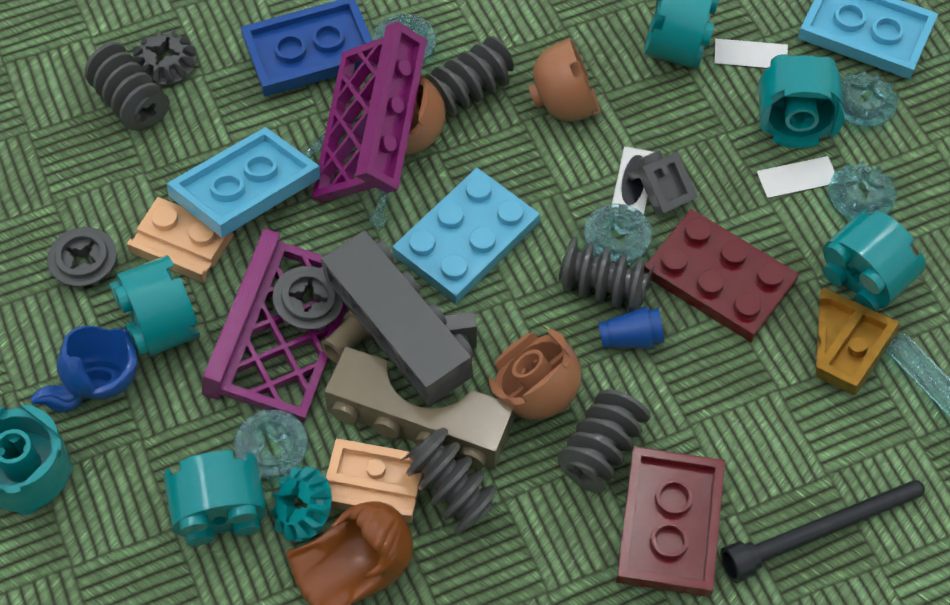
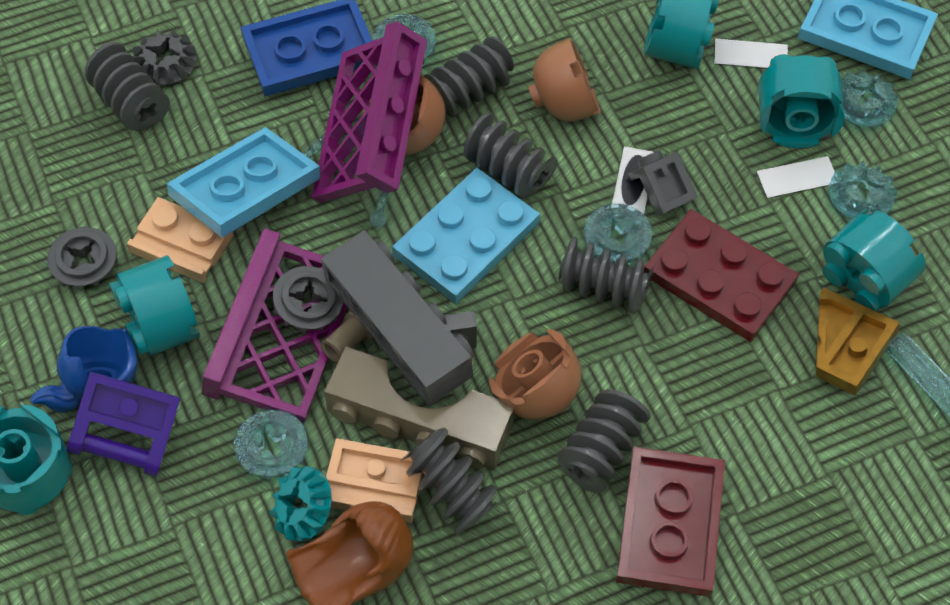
teal brick [163,450,267,546] -> none
blue cone [599,306,665,349] -> none
black piece [720,480,925,583] -> none
none -> dark purple plate [66,372,181,477]
none -> dark grey piece [464,113,558,198]

